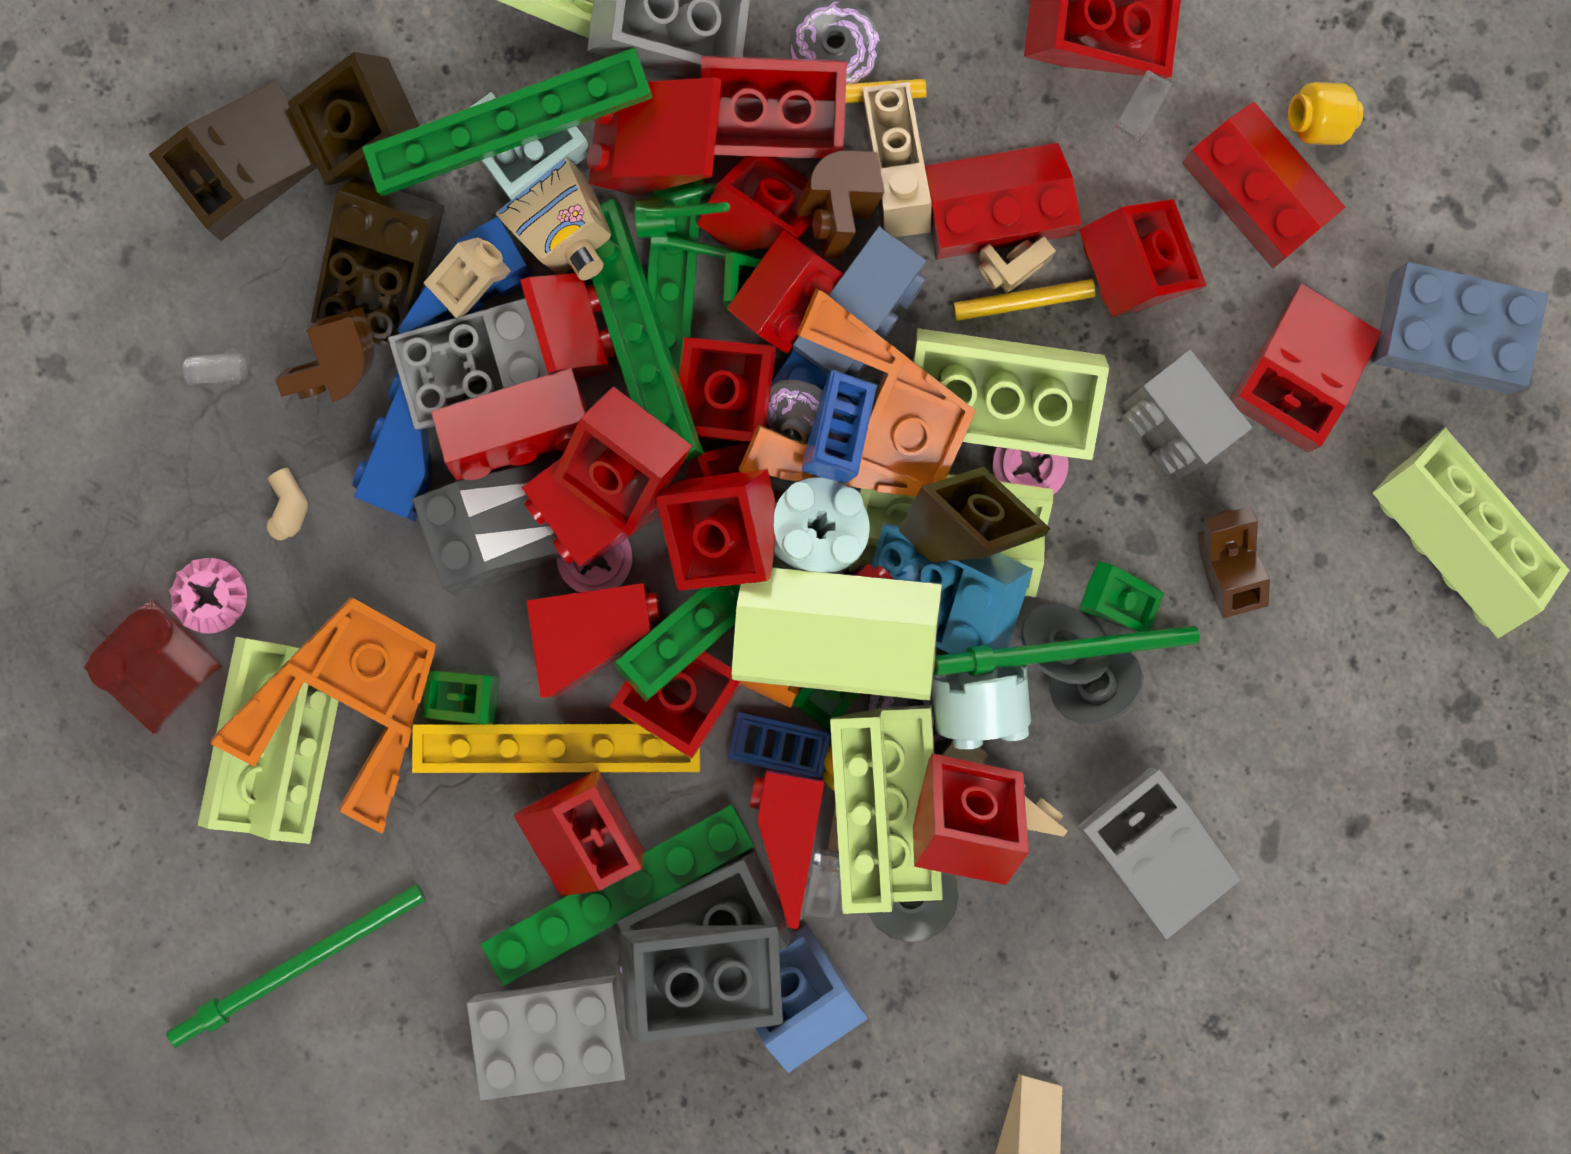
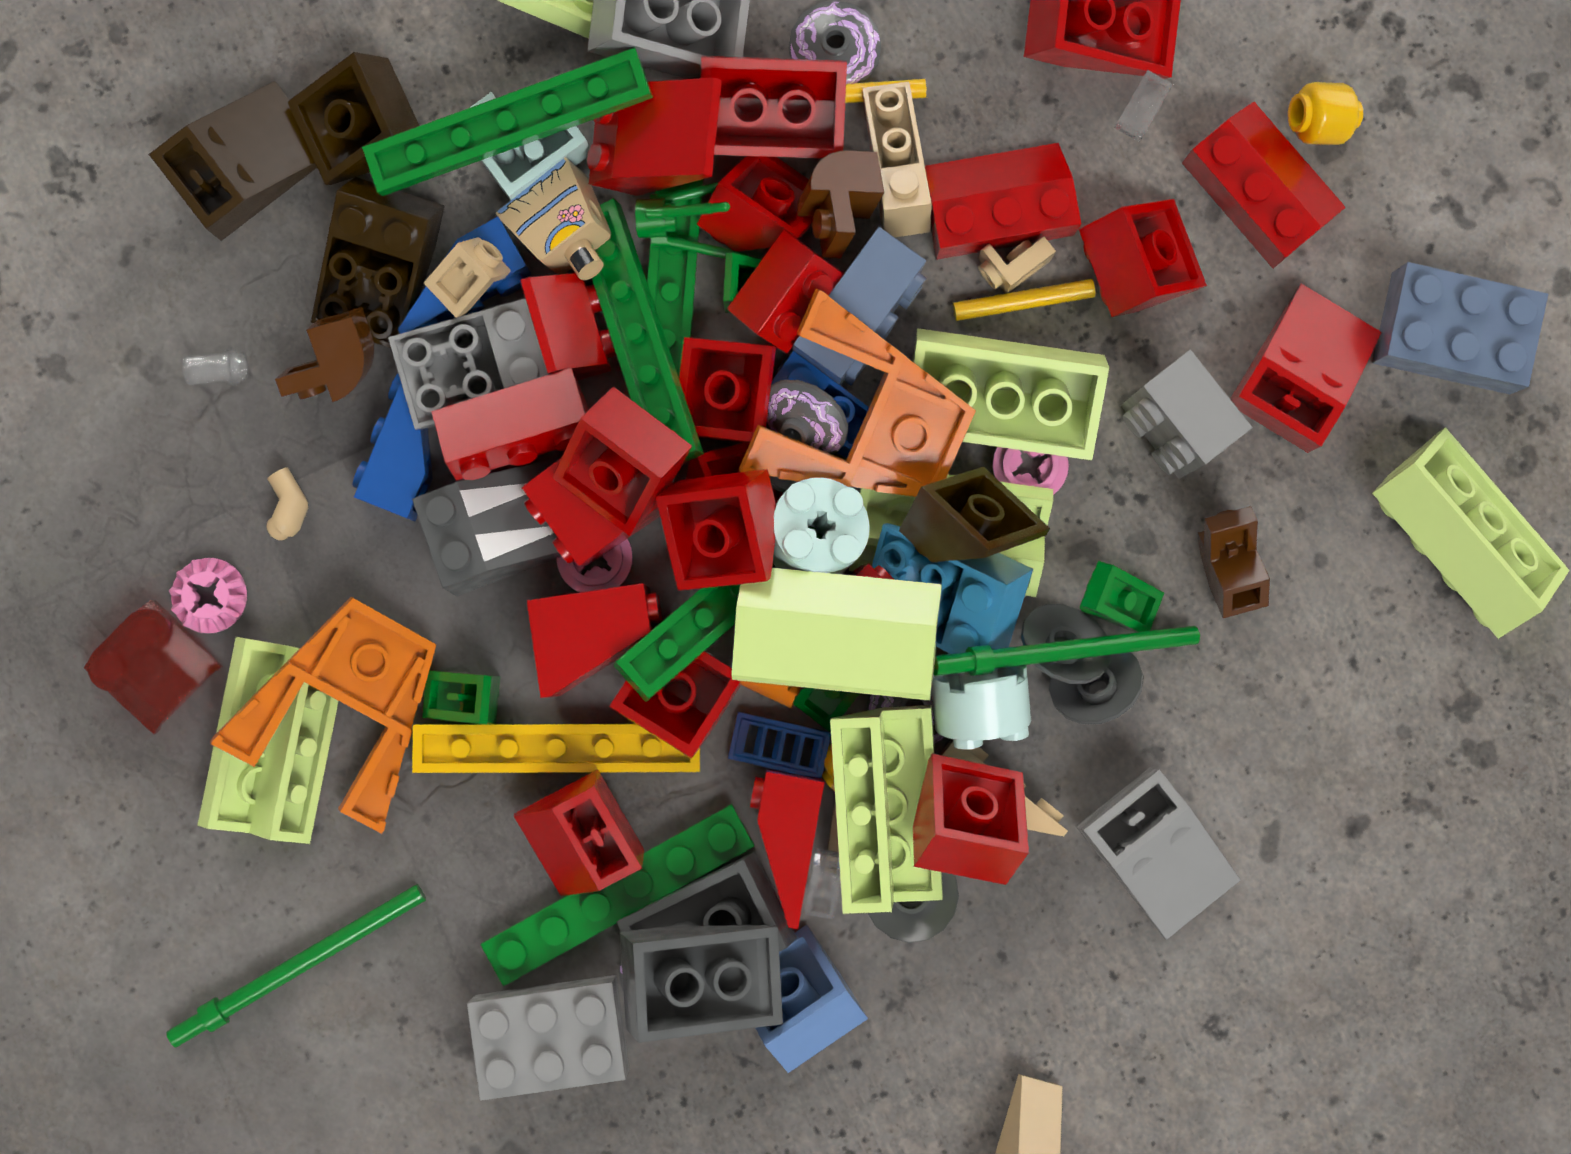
blue slope [801,370,877,484] -> none

